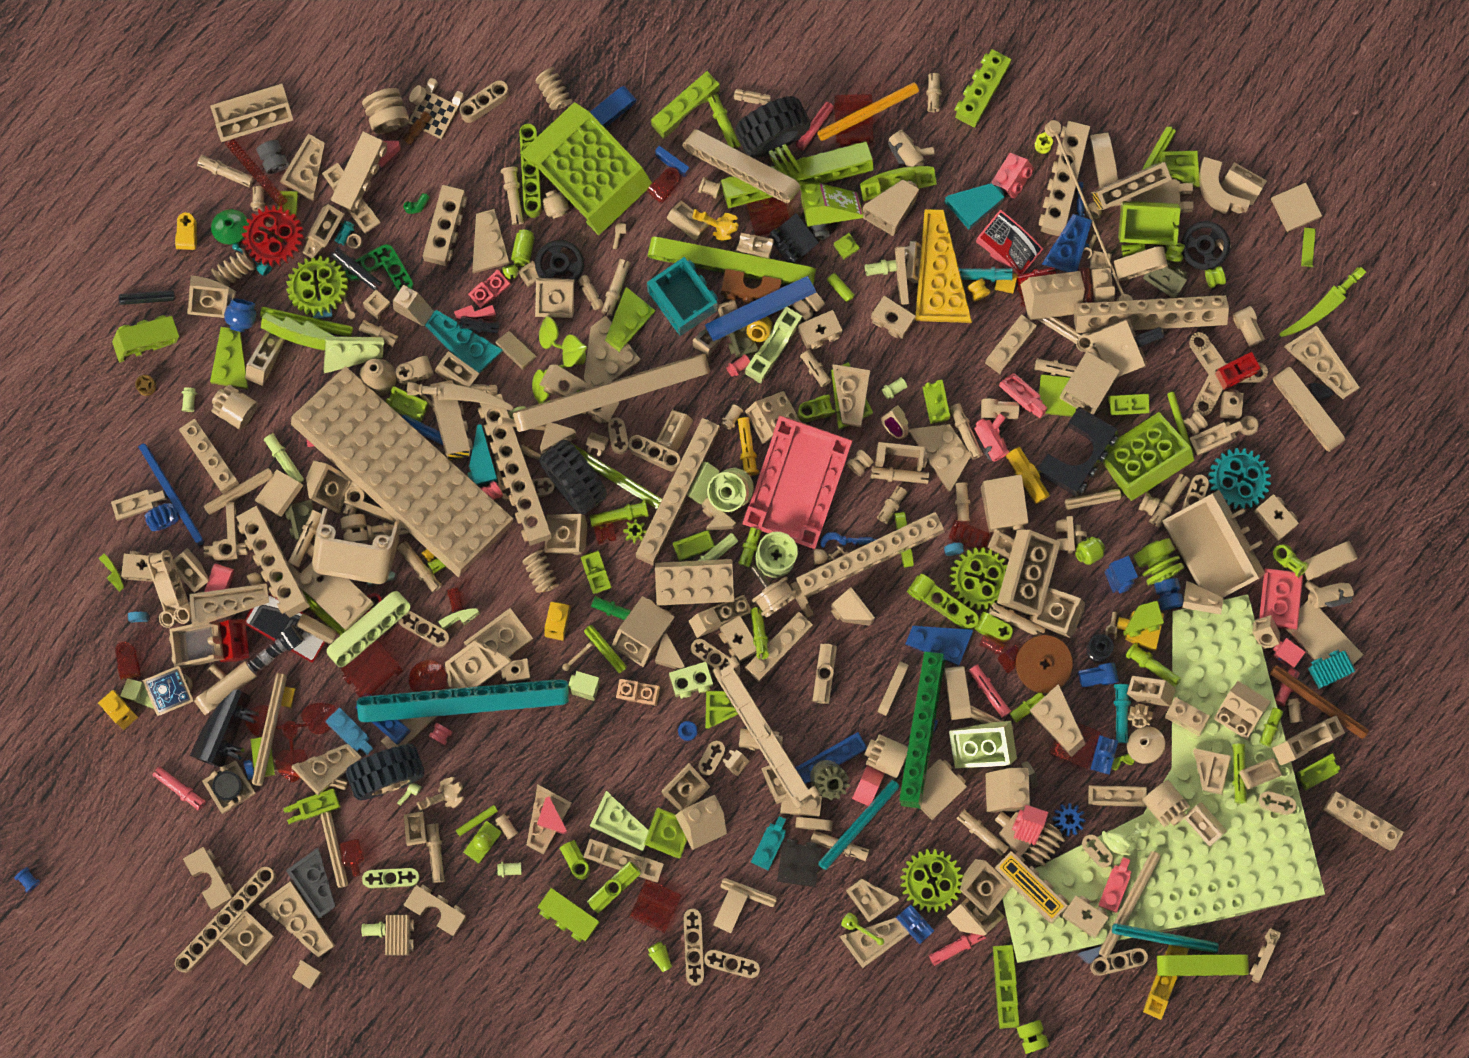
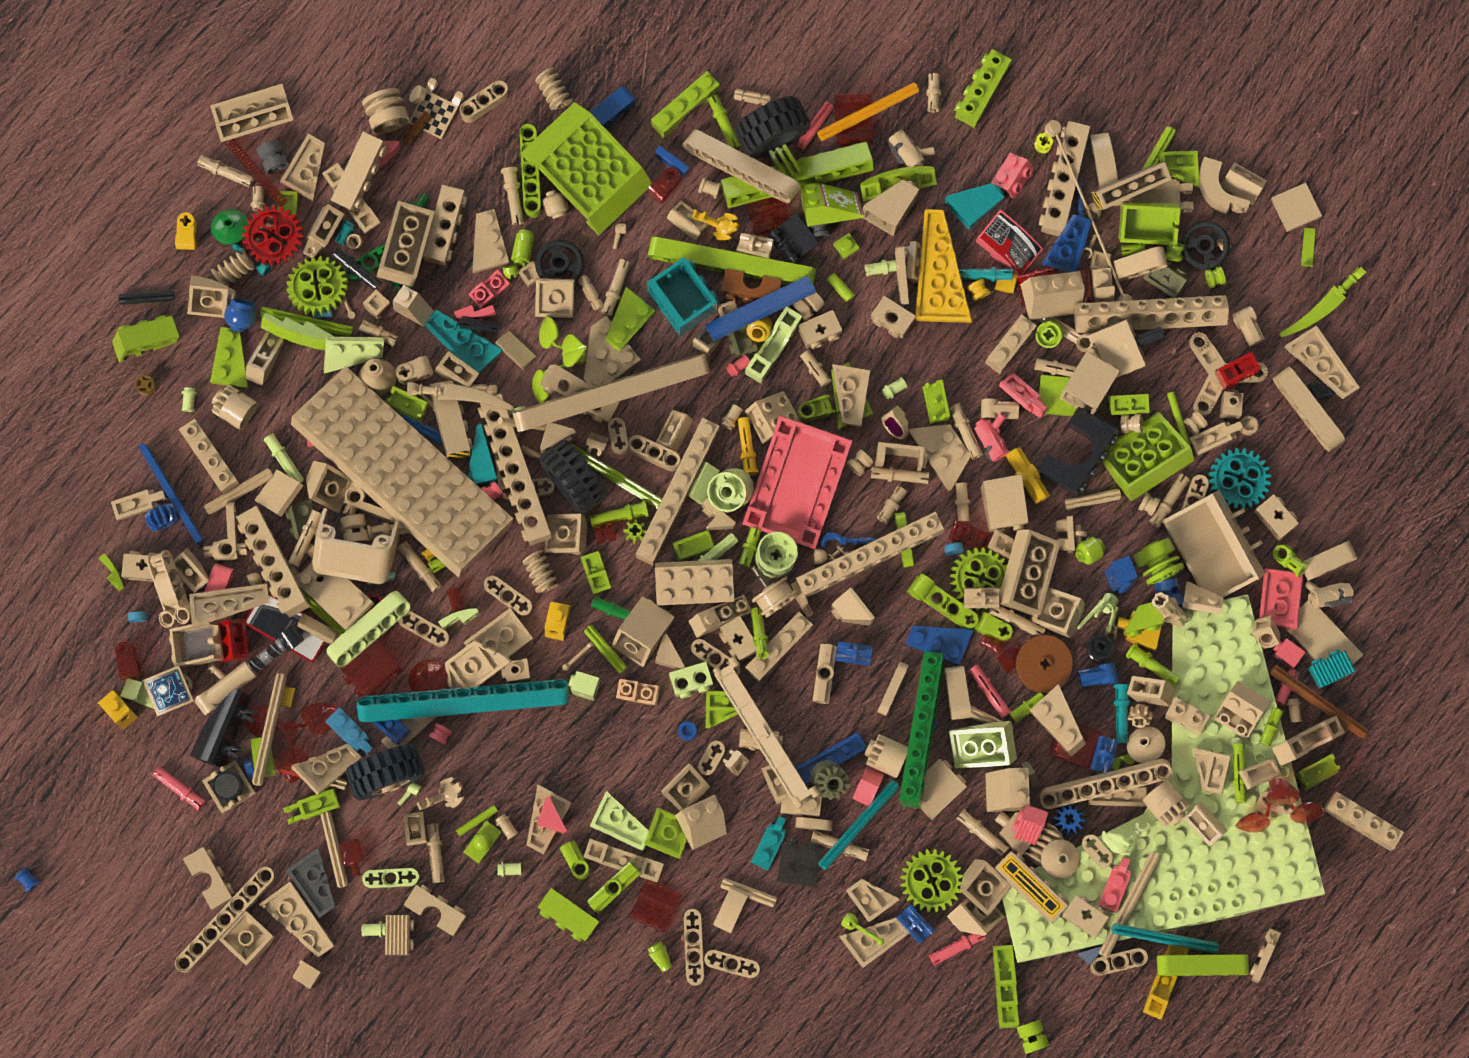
none -> tan brick [376,201,435,287]
none -> tan beam [484,576,532,617]
none -> blue hips [836,642,873,666]
none -> tan hips [964,588,999,608]
none -> lime wheel [1035,319,1064,348]
none -> tan beam [1040,759,1172,809]
none -> tan dish [1041,839,1079,879]
none -> yellowish green plant [1077,593,1119,633]
none -> tan wheel [1121,414,1143,433]
none -> tan piece [1152,592,1188,628]
none -> clear red plant [1235,778,1325,833]

